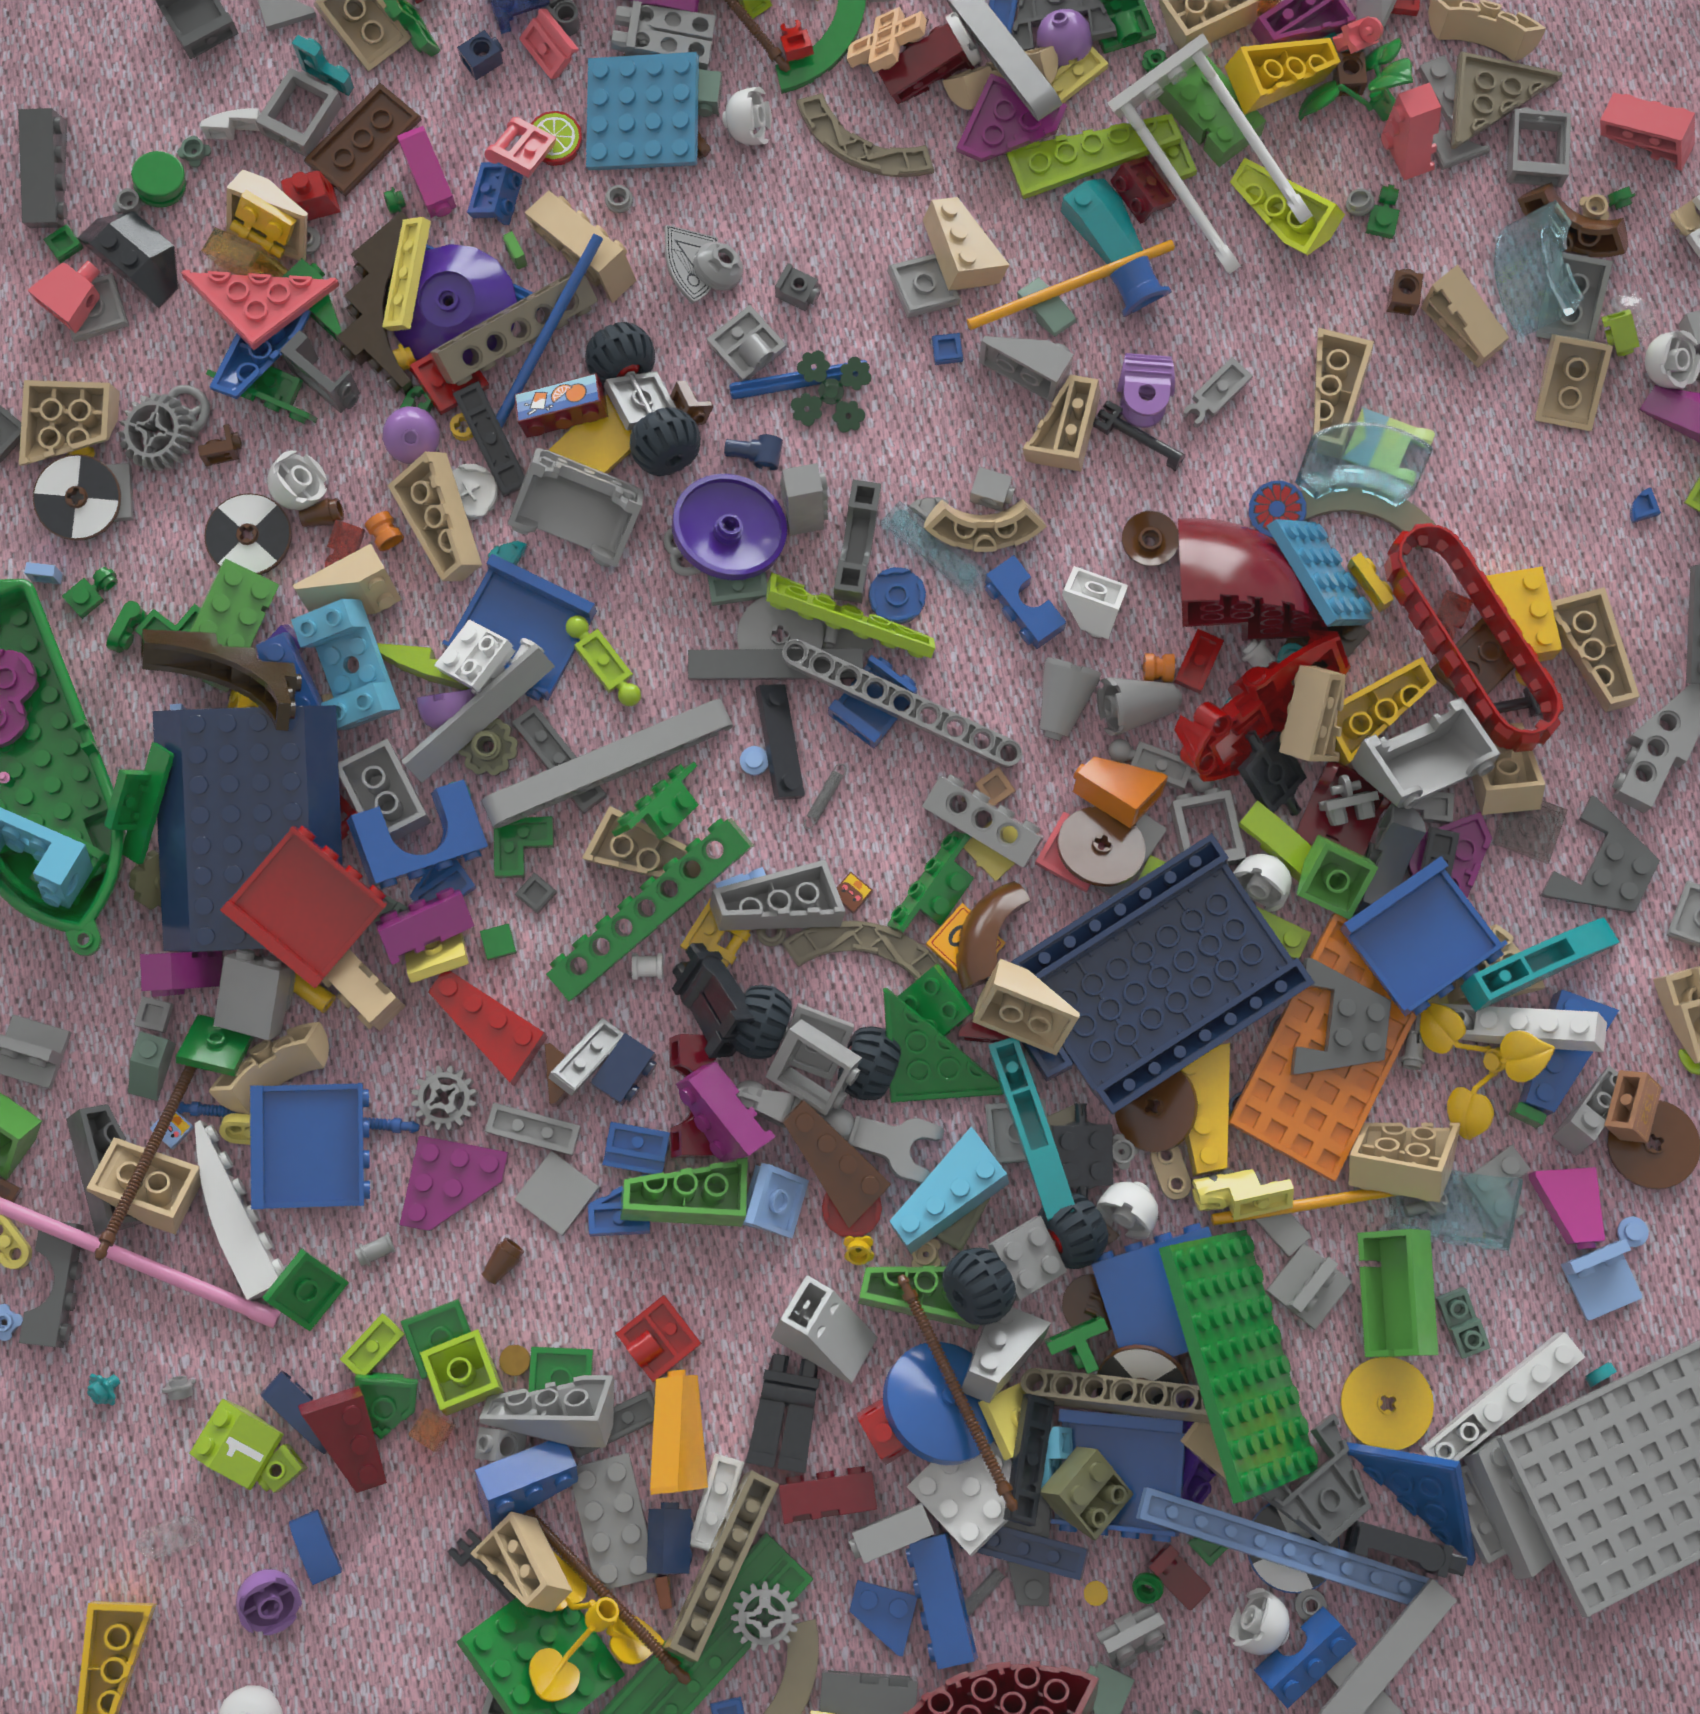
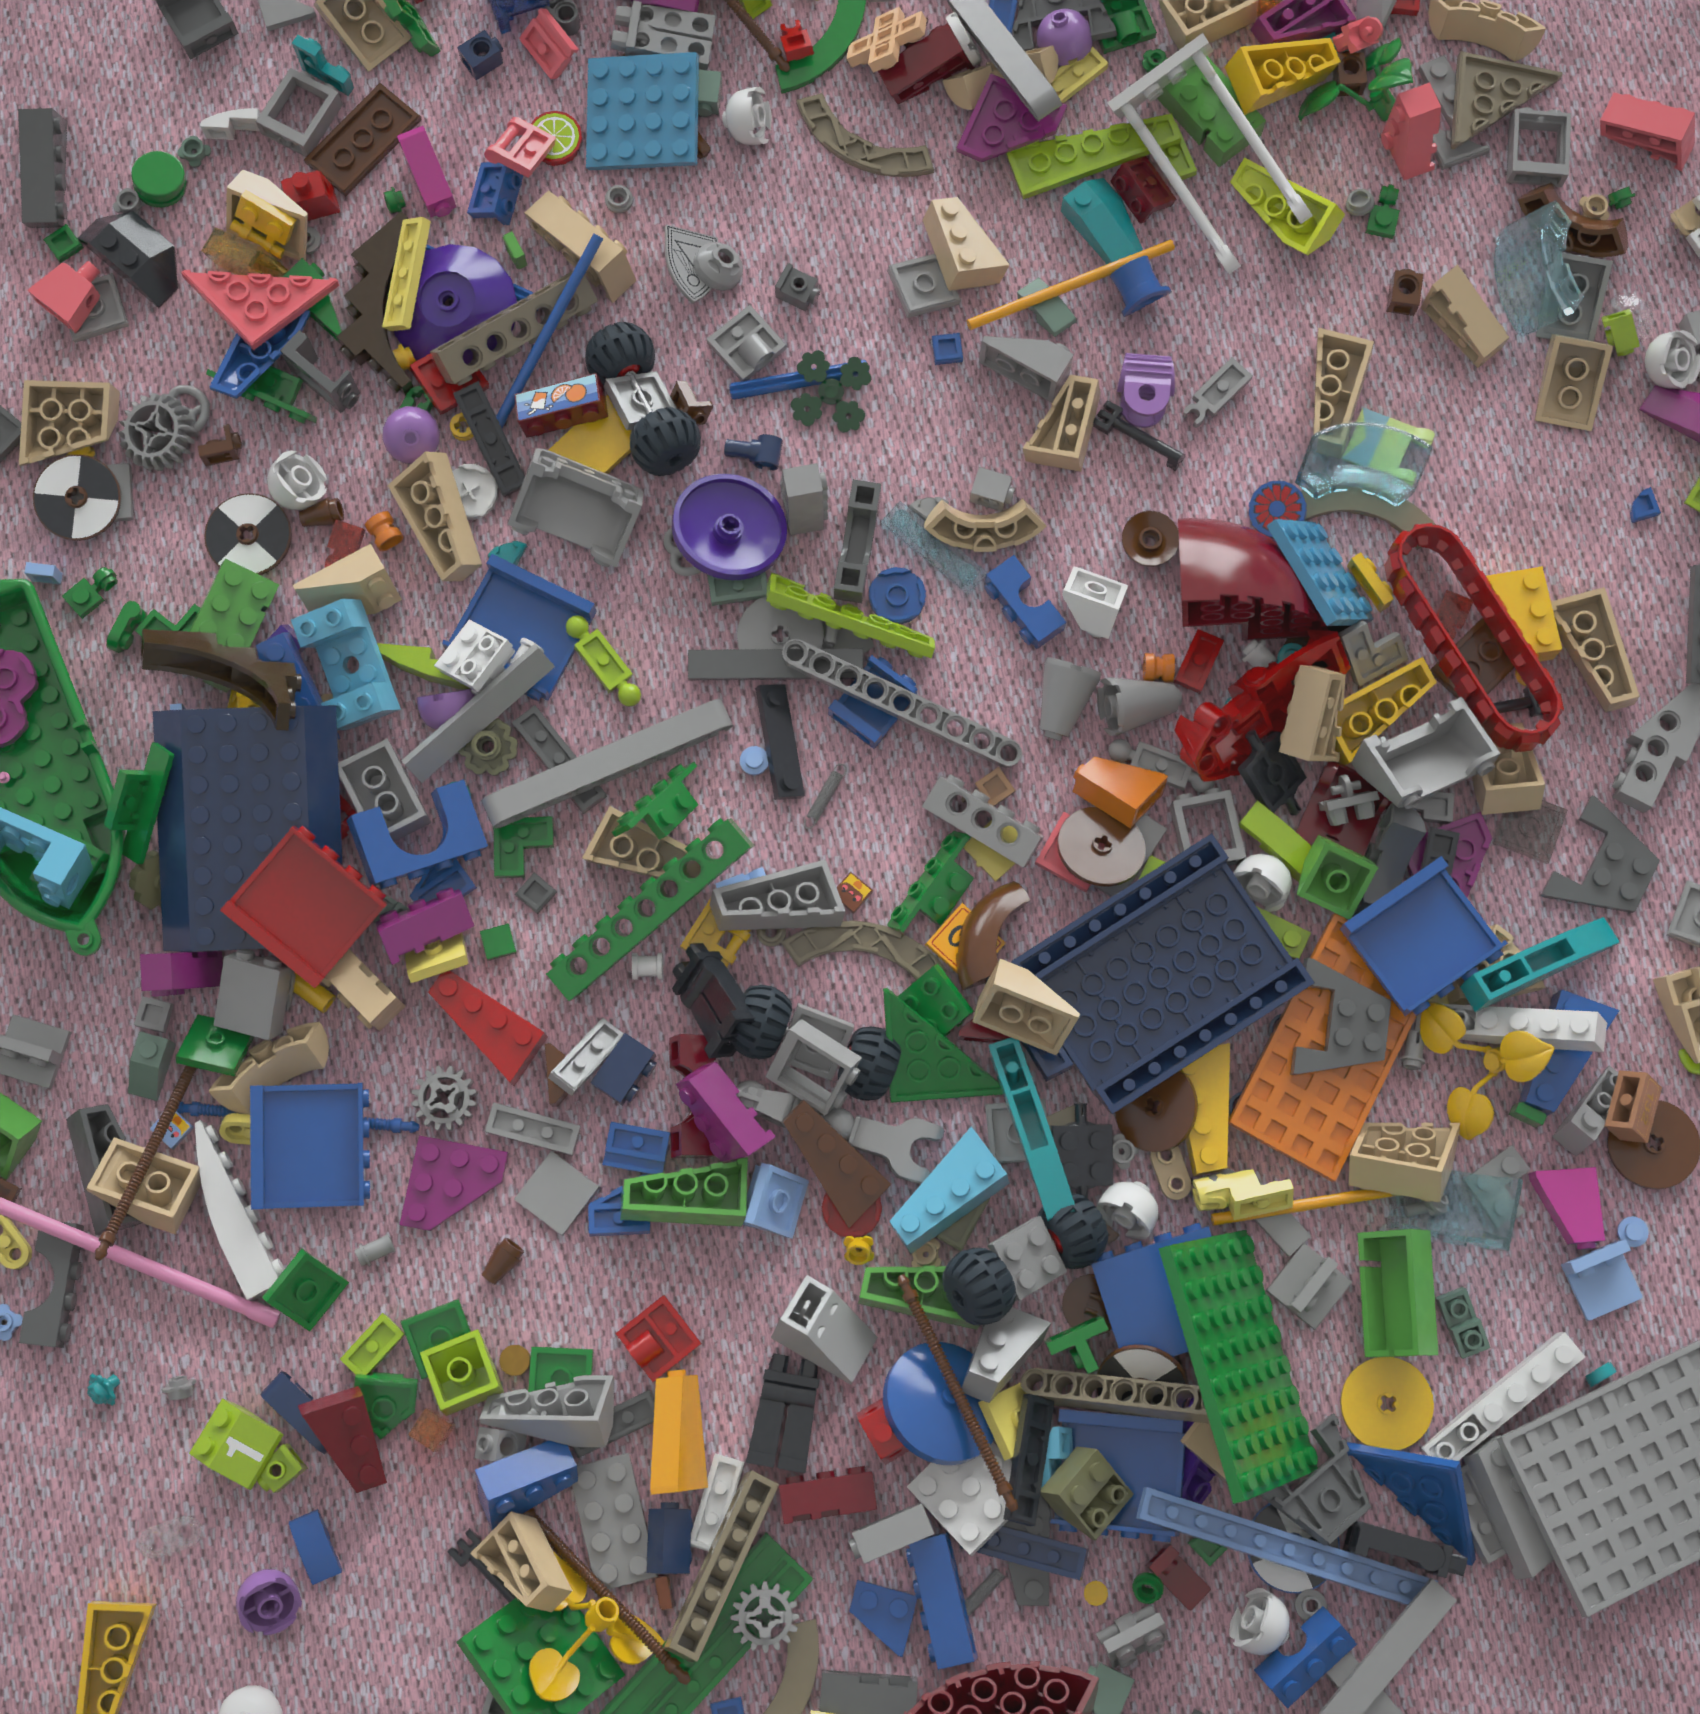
none -> light grey plate [1338,620,1409,686]

